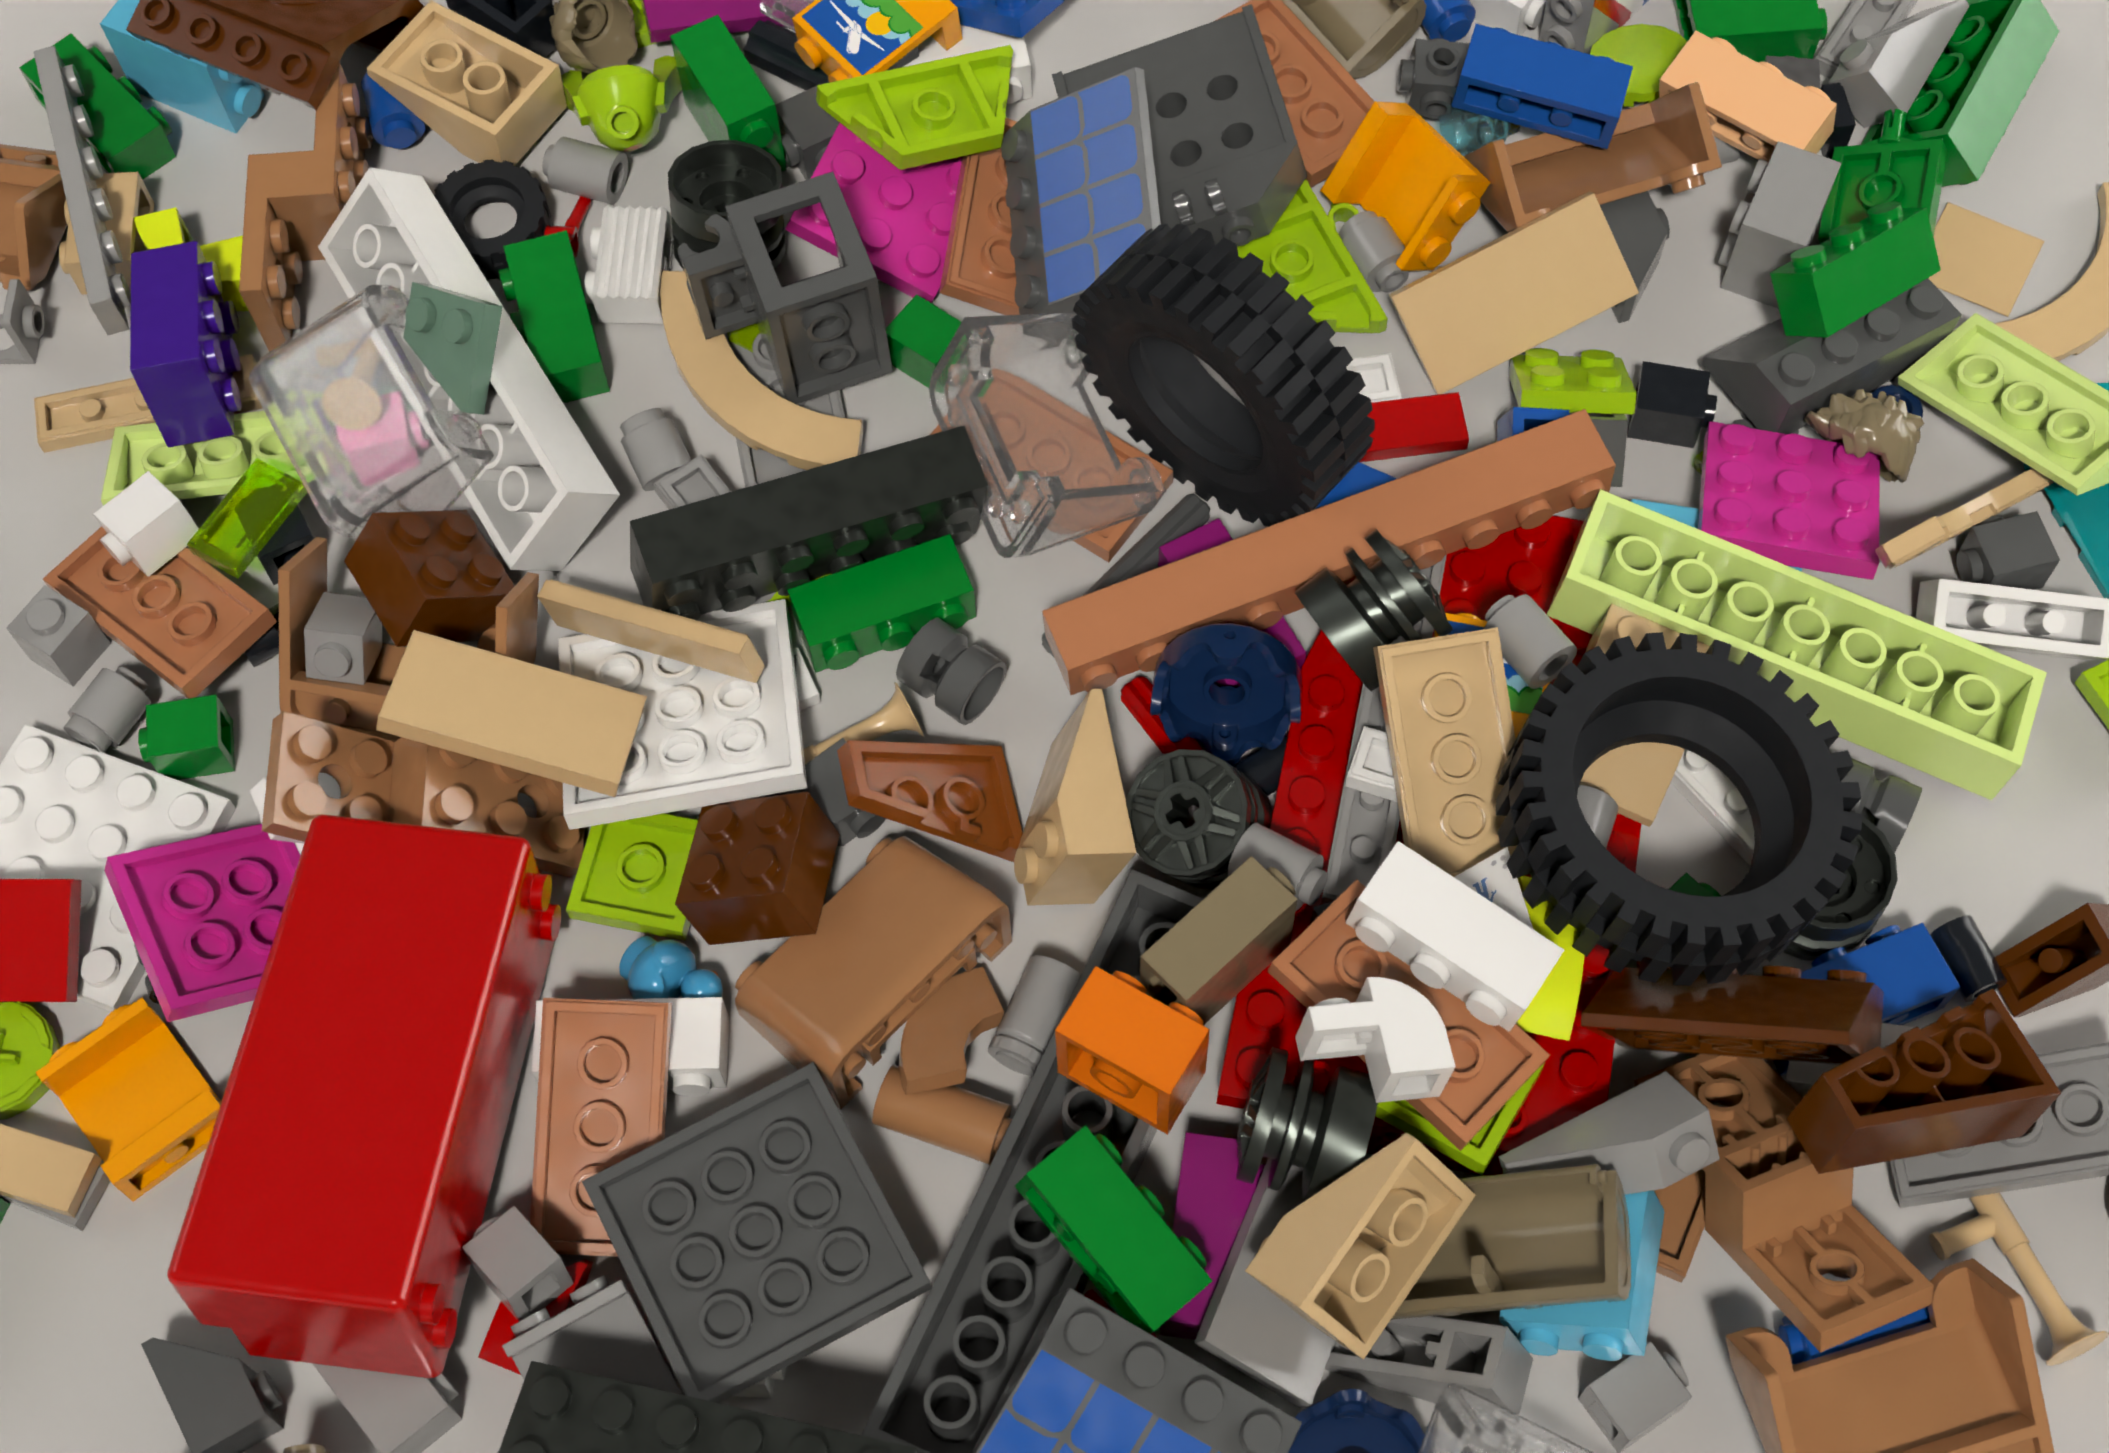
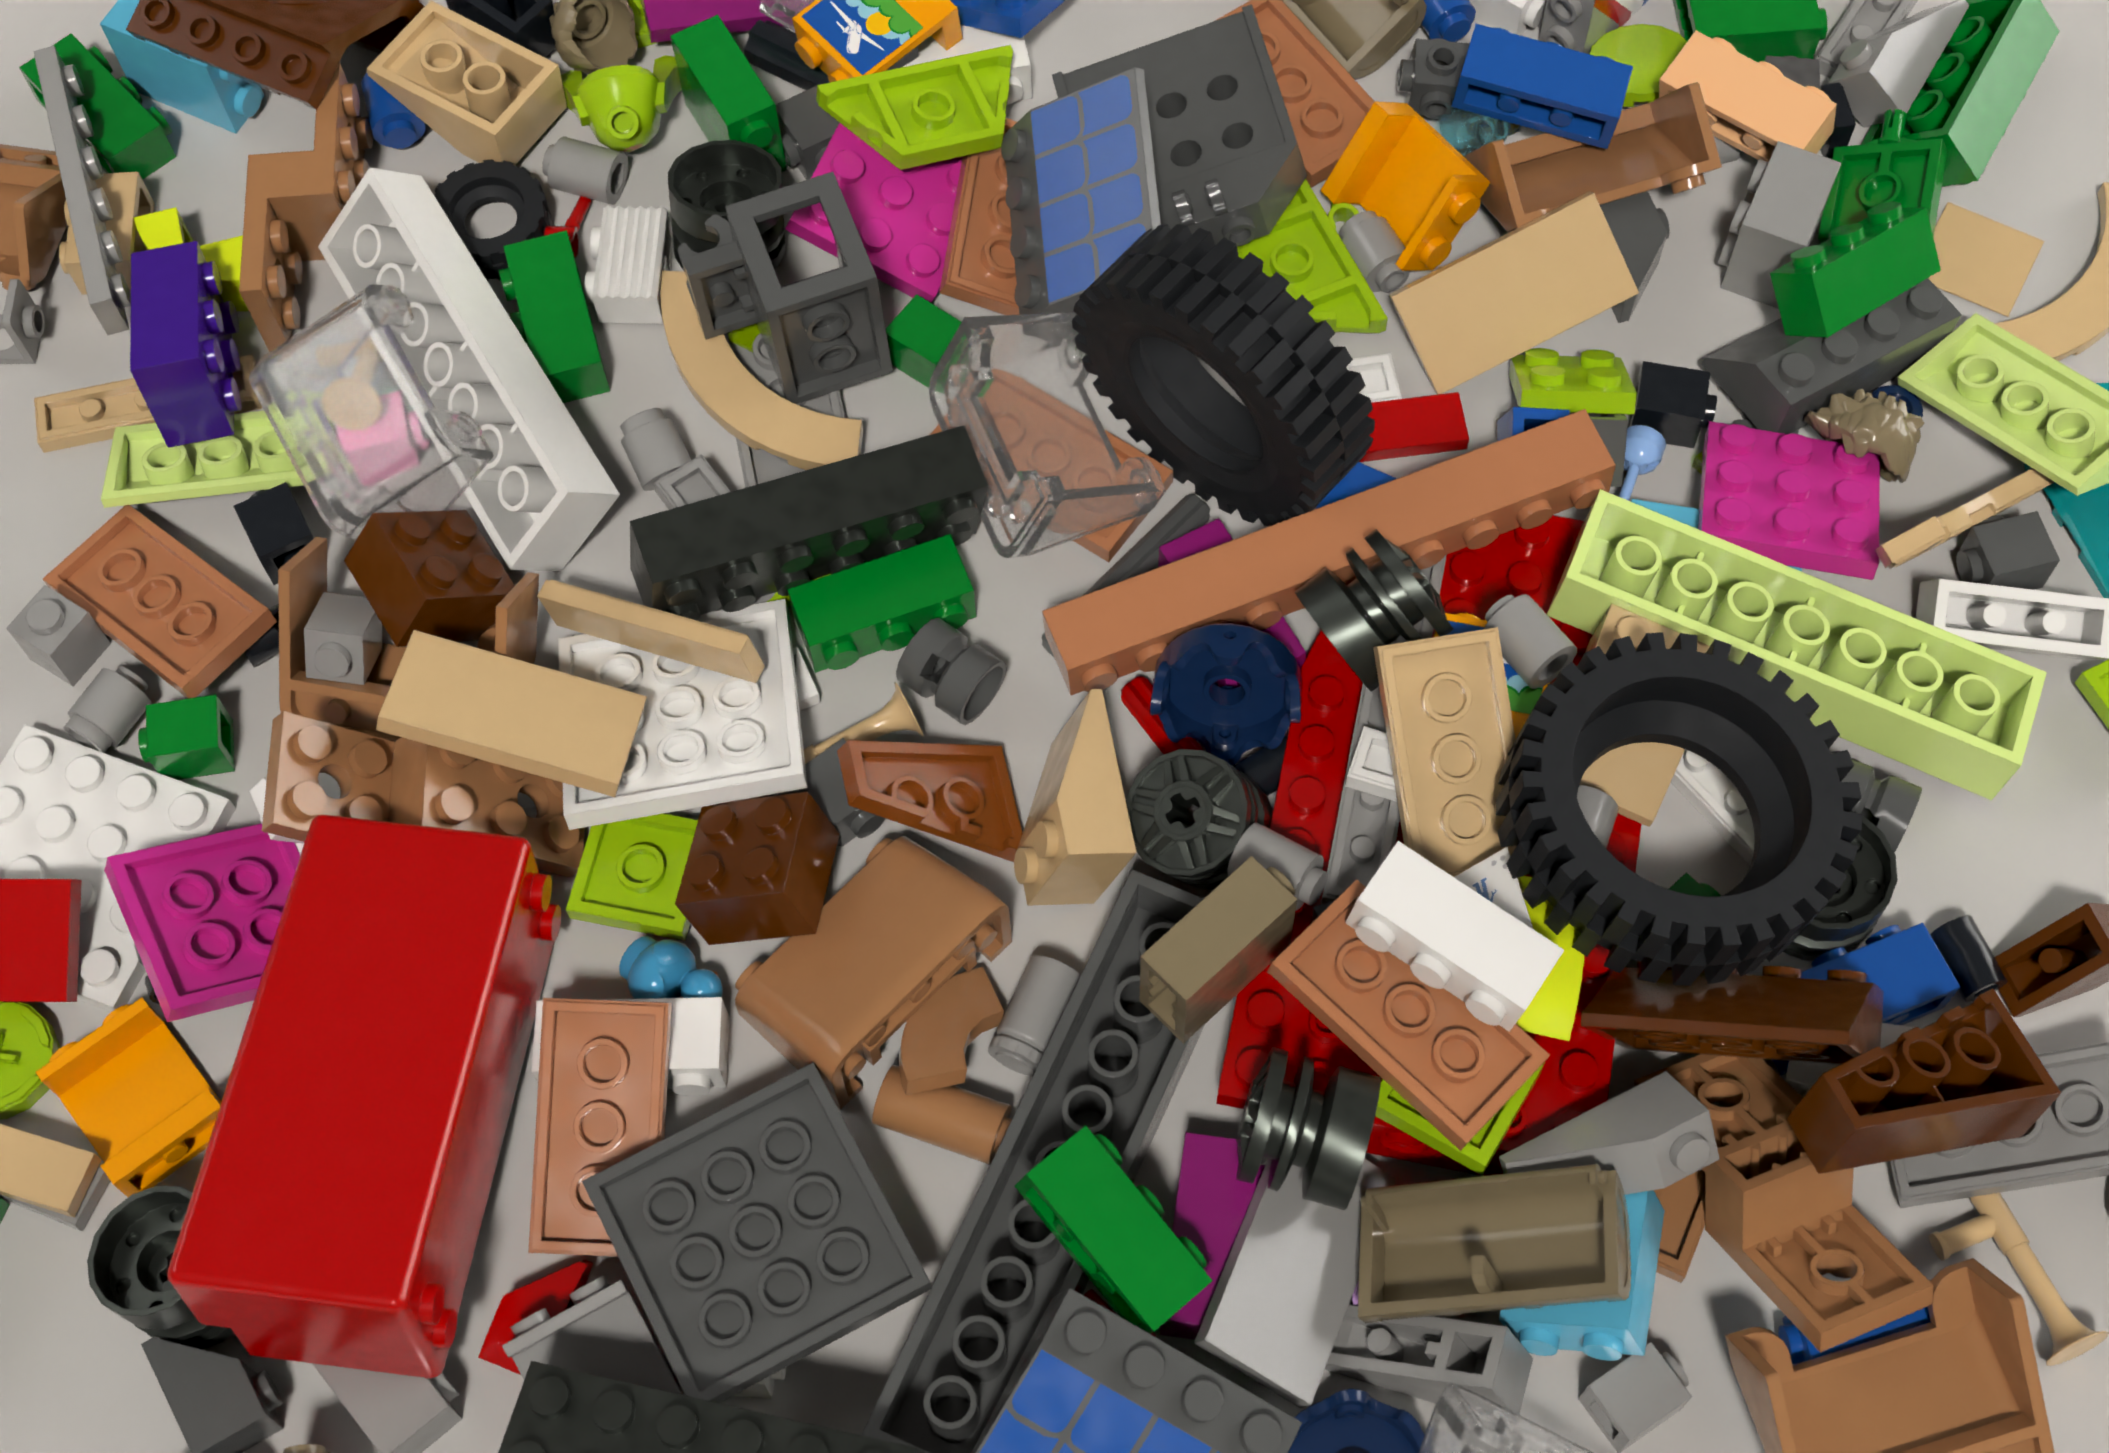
white brick [93,471,202,577] -> none
clear neon green tile [187,458,307,579] -> none
sand green wing [403,282,503,415] -> none
light grey brick [462,1206,574,1321] -> none
orange brick [1055,966,1210,1135] -> none
tan slope [1245,1133,1476,1360] -> none
white brick [1295,977,1456,1103] -> none
none -> pearl dark grey wheel [87,1186,234,1349]
none -> light blue hinge [1618,425,1666,501]

